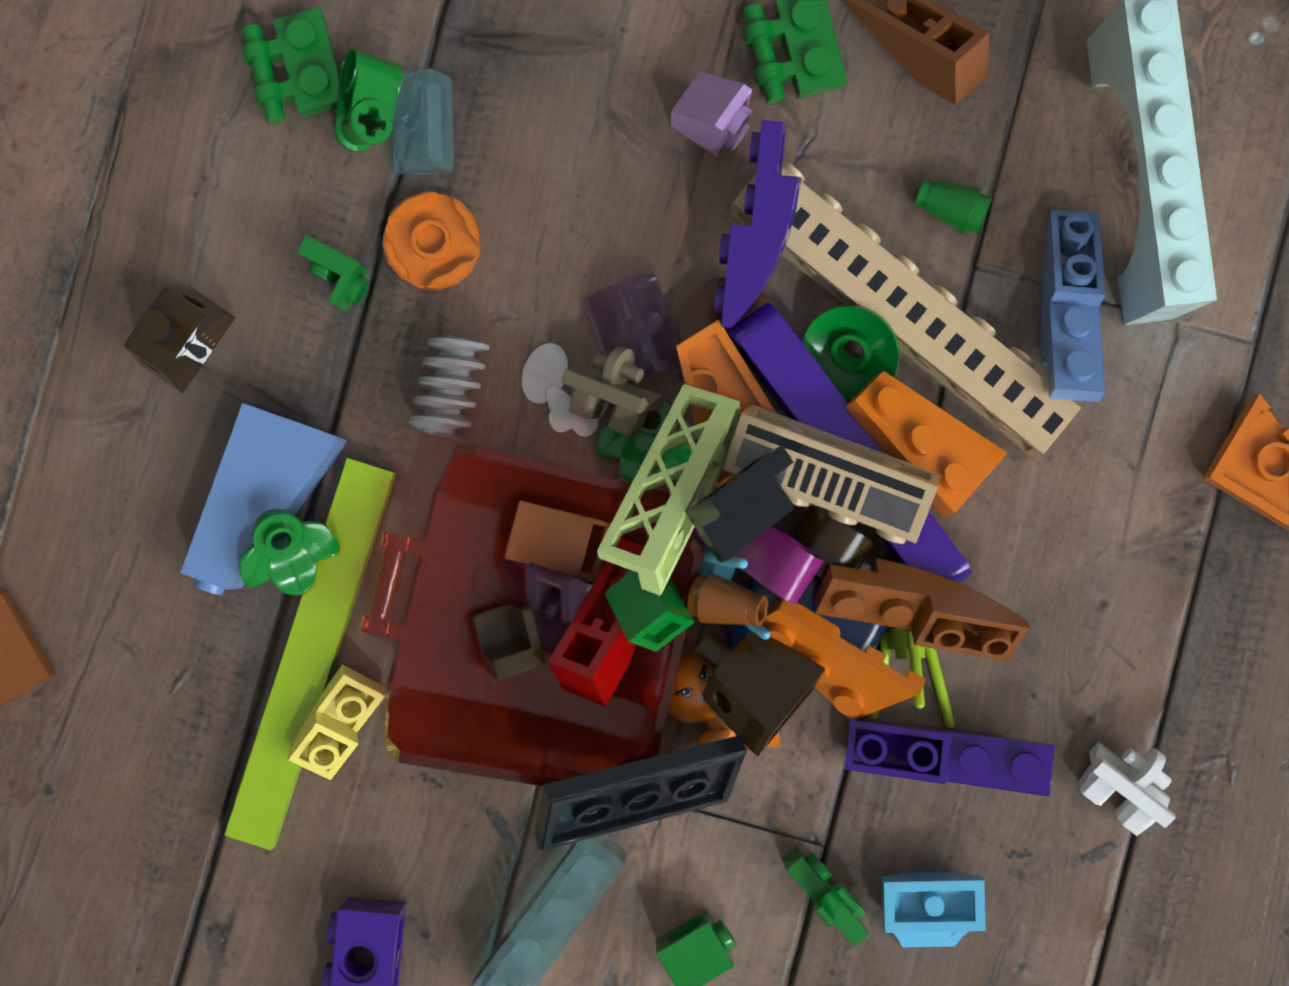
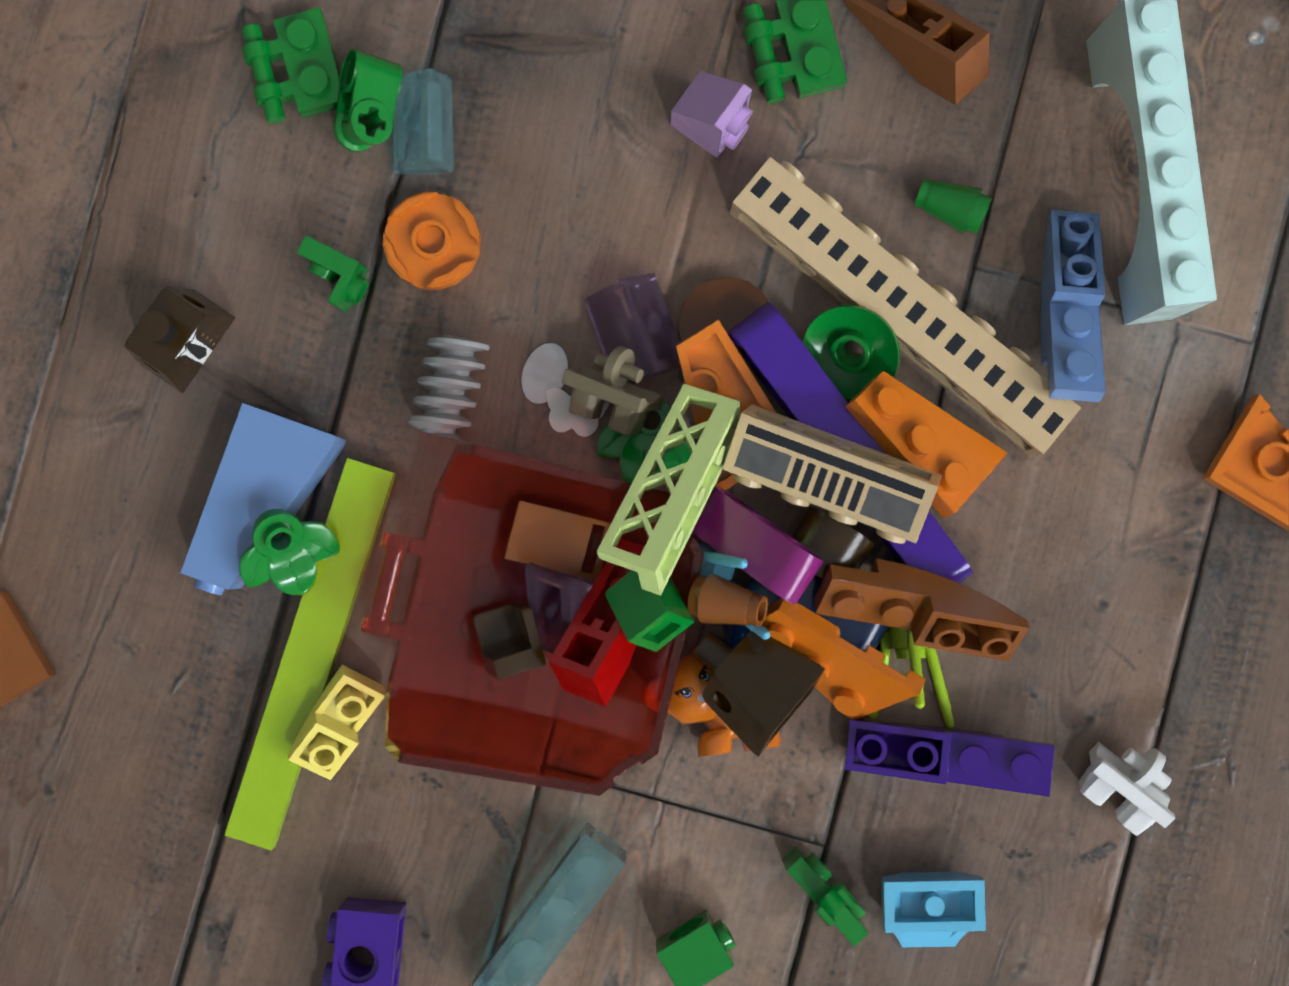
black tile [534,735,747,851] -> none
black panel [685,445,794,563] -> none
dark purple slope [714,120,802,328] -> none

